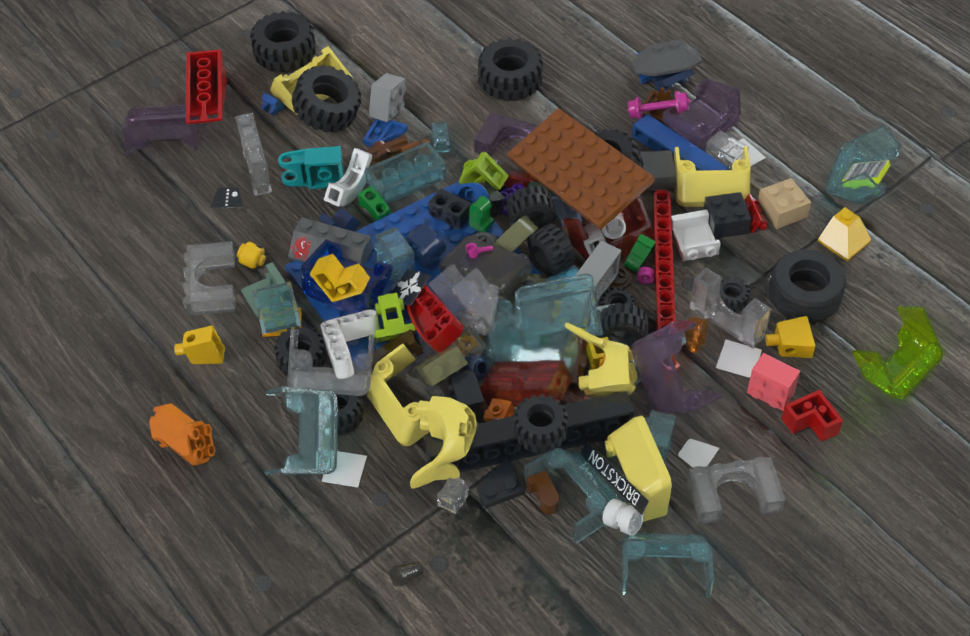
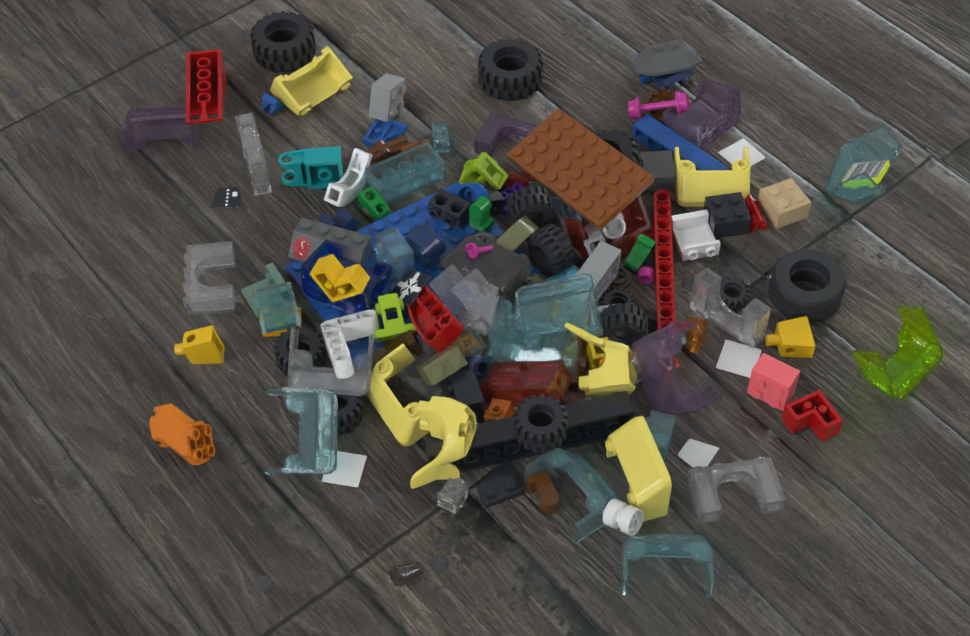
yellow head [237,242,266,269] -> none
black tyre [292,65,362,133] -> none
black sticker [580,441,649,515] -> none
clear brick [706,130,749,169] -> none
yellow slope [818,207,871,262] -> none

